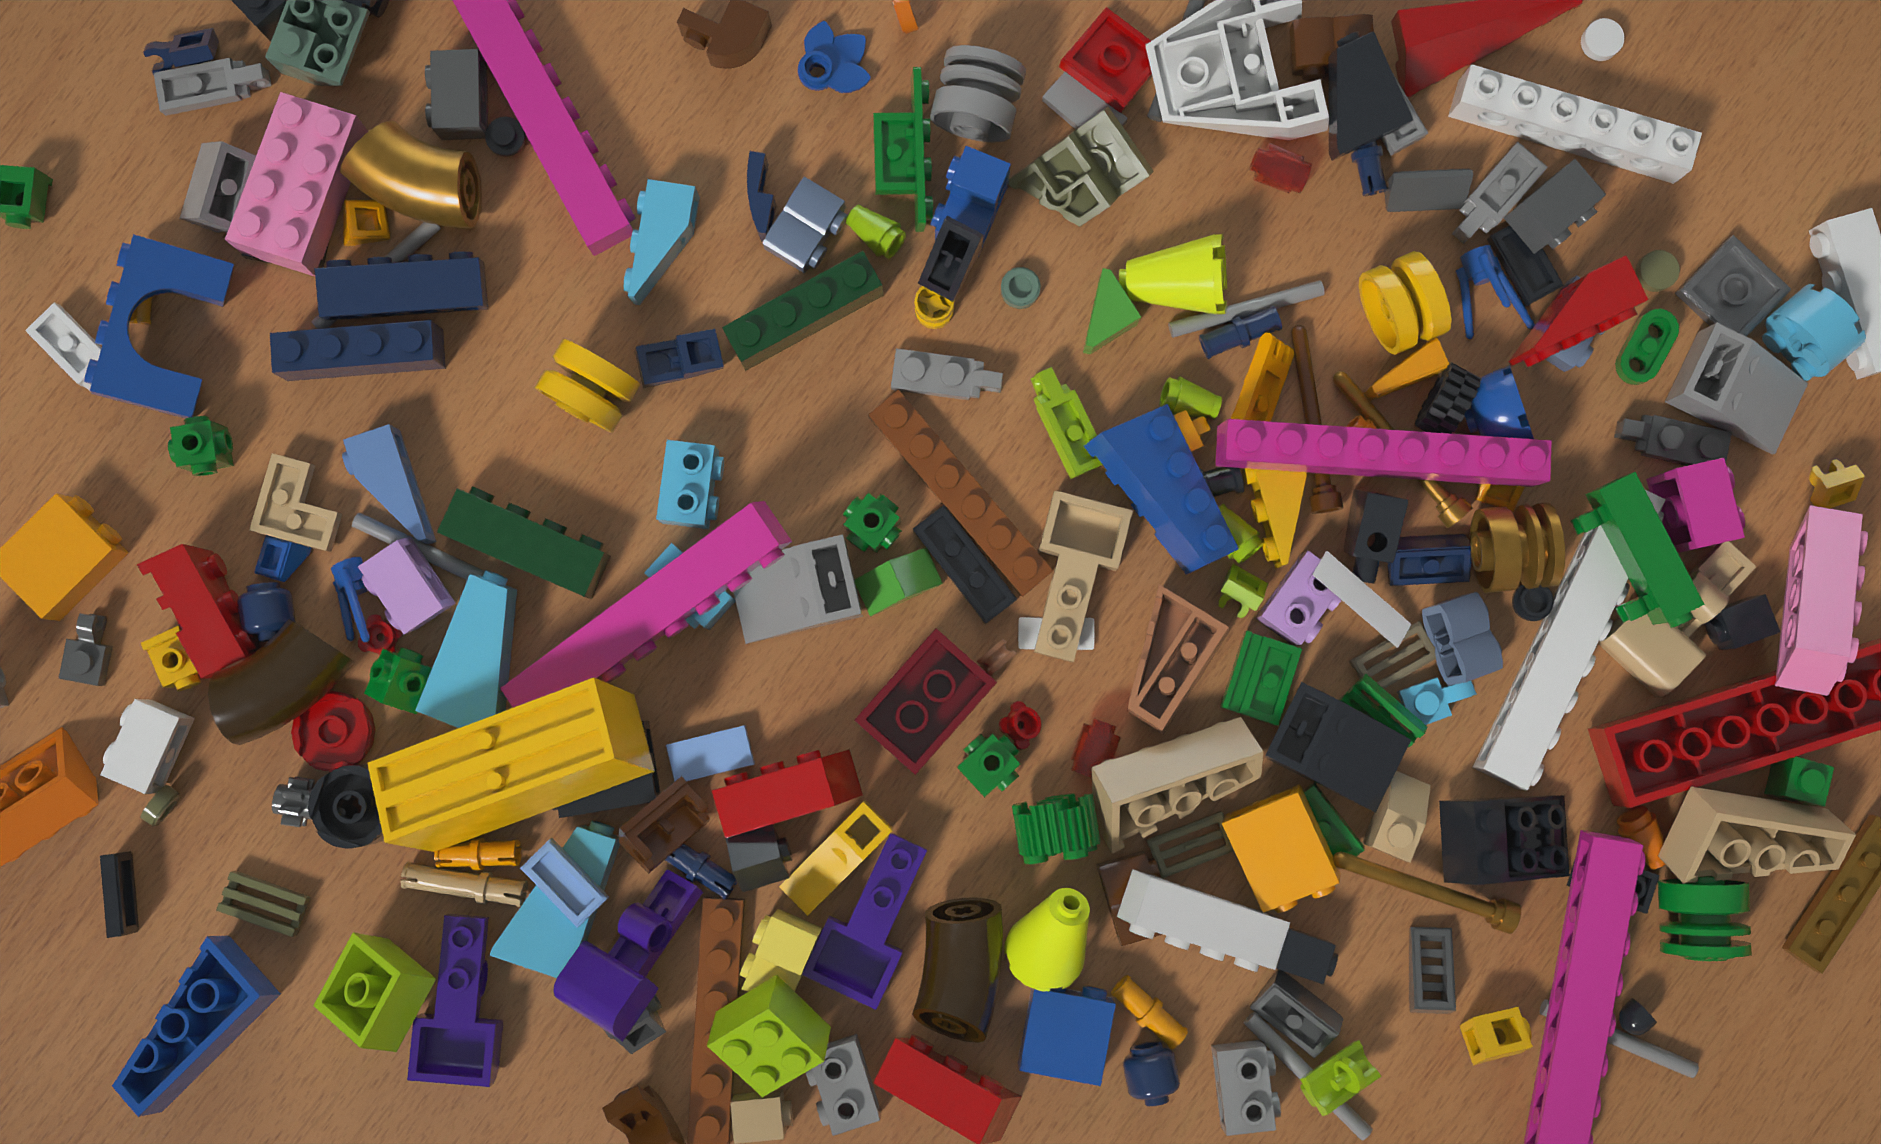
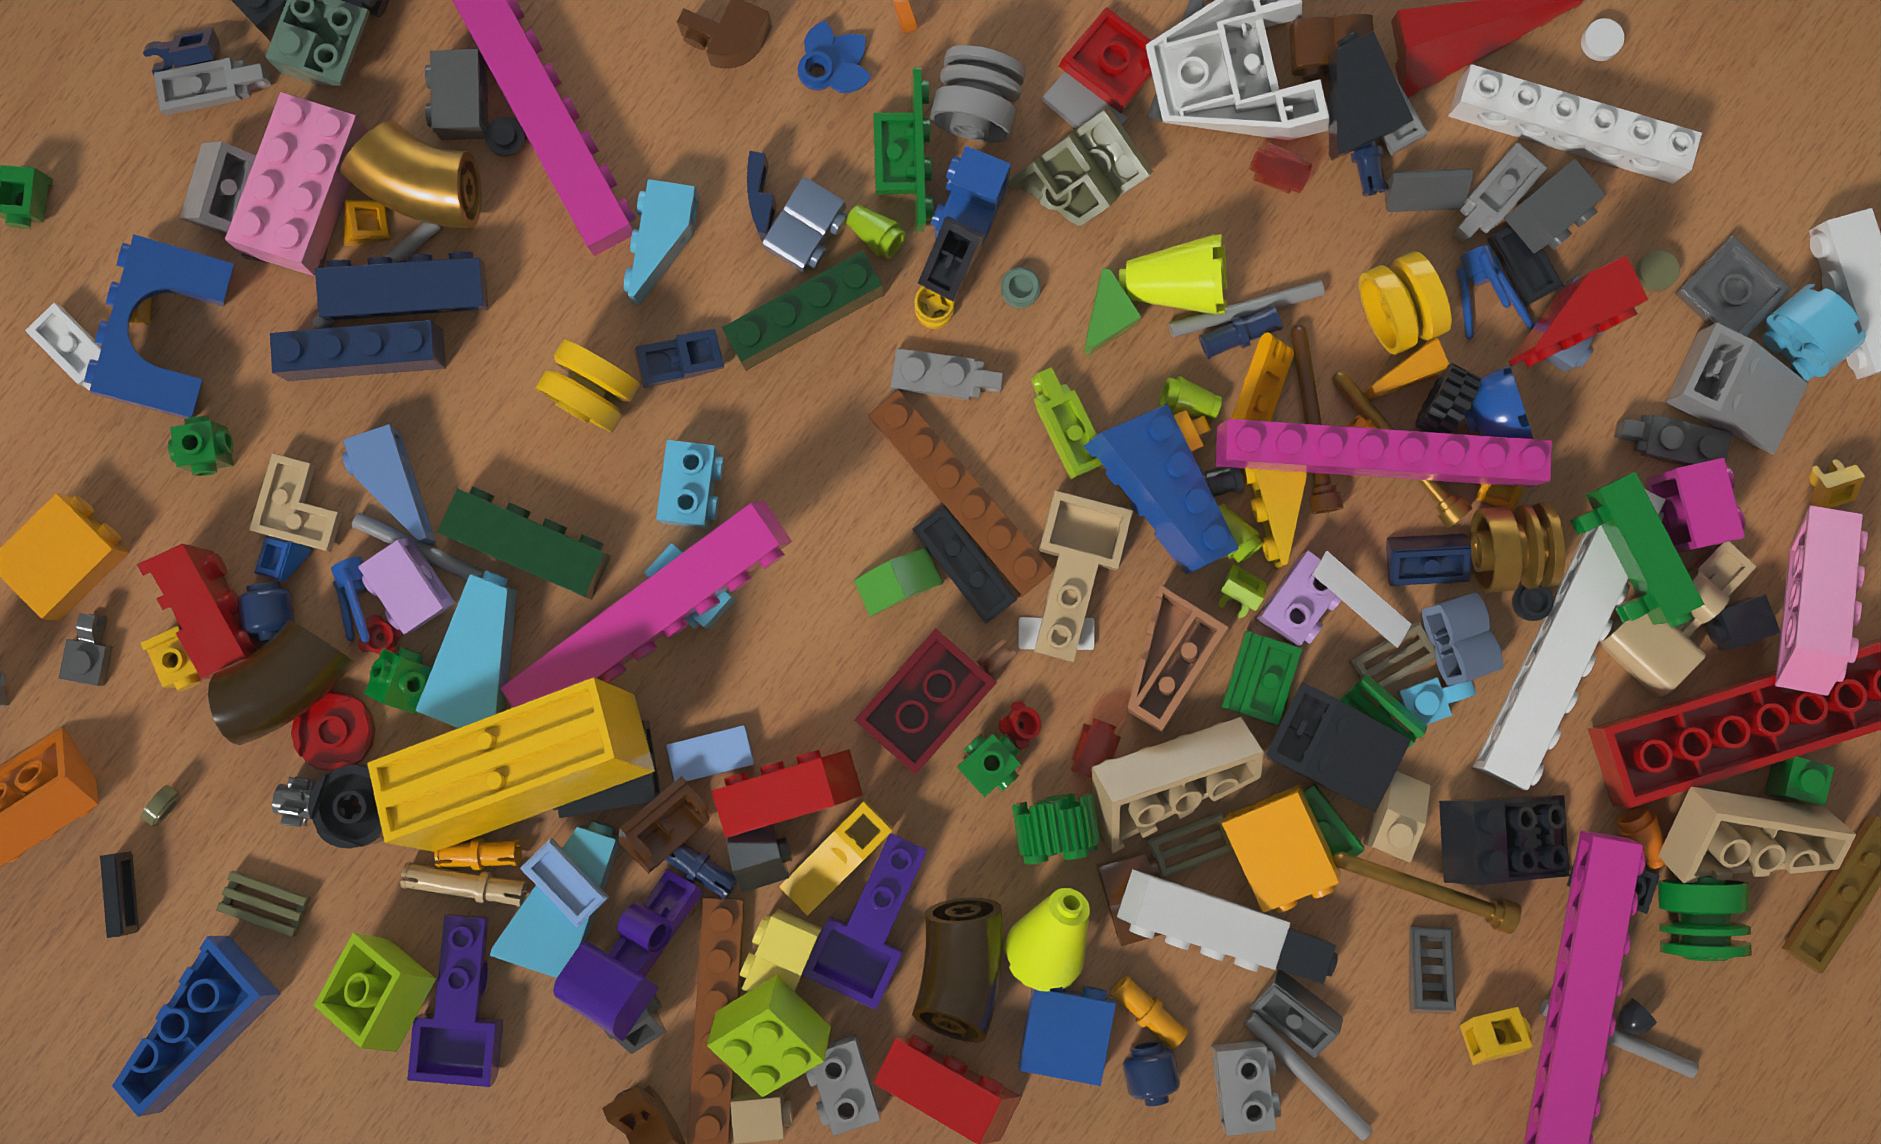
white brick [100,699,195,794] -> none
light grey slope [734,534,863,644] -> none
green brick [843,493,902,553] -> none
lime hips [1300,1040,1381,1116] -> none
black torso [1344,489,1409,584] -> none
green plate [1615,309,1679,385] -> none

